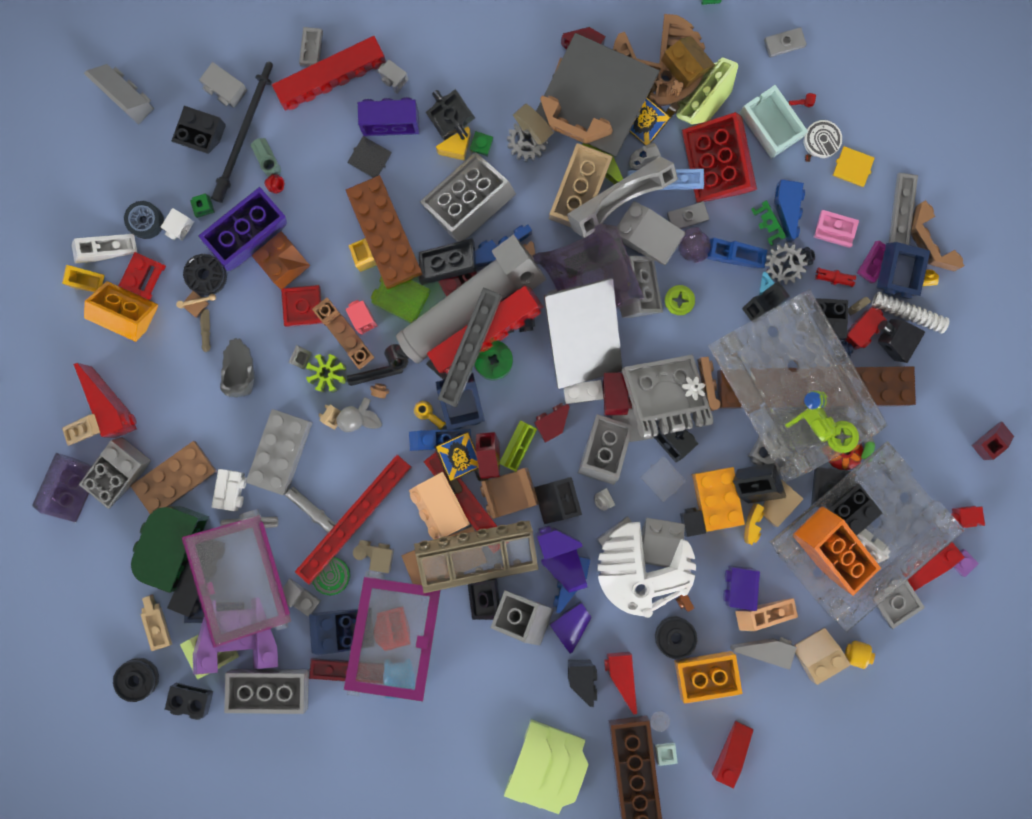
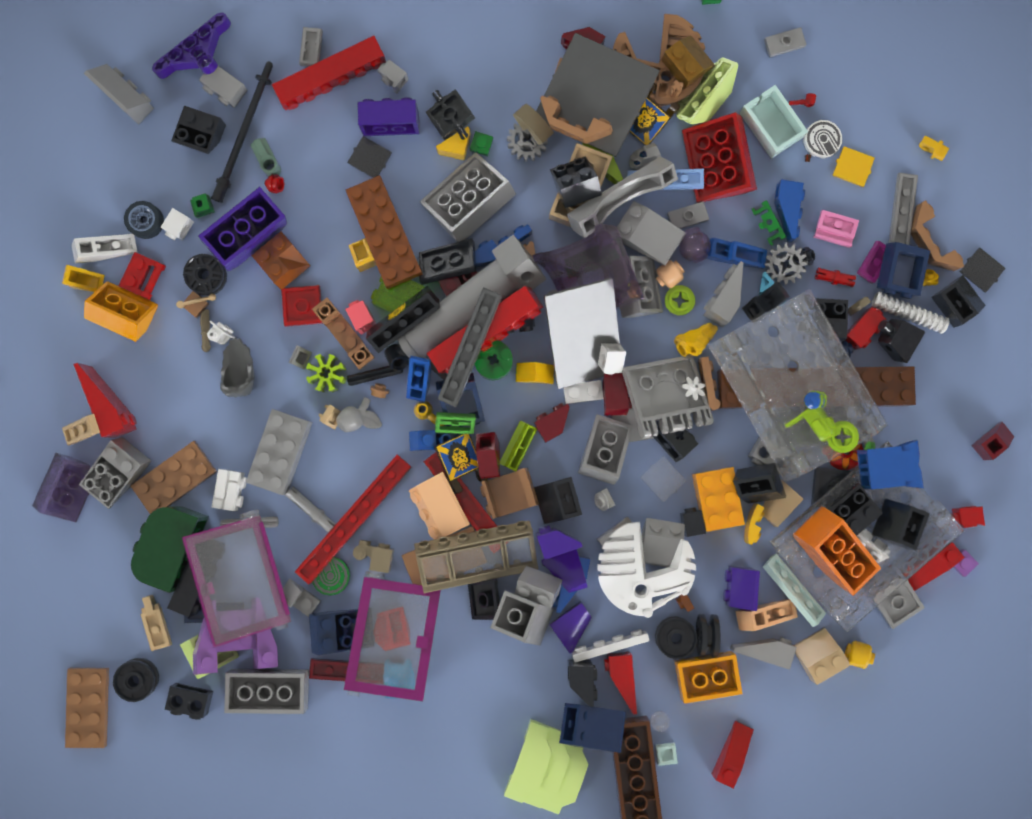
none -> medium nougat plate [65,668,109,748]
none -> dark purple beam [152,12,231,79]
none -> white hinge [207,321,236,345]
none -> black brick [366,285,440,353]
none -> blue slope [406,356,431,402]
none -> bright green tile [435,412,476,434]
none -> yellow slope [515,362,554,384]
none -> light grey brick [515,565,562,608]
none -> black slope [550,156,602,209]
none -> dark blue slope [559,703,626,753]
none -> white plate [572,629,650,663]
none -> white brick [598,343,626,375]
none -> light nougat head [655,260,685,288]
none -> yellow rock [674,323,718,357]
none -> black wheel [696,614,721,656]
none -> light grey slope [703,261,743,327]
none -> light aqua plate [763,553,826,627]
none -> blue piece [857,440,924,490]
none -> black slope [871,499,930,550]
none -> yellow piece [919,136,949,161]
none -> black slope [932,275,986,328]
none -> clear smoke piece [959,248,1006,292]

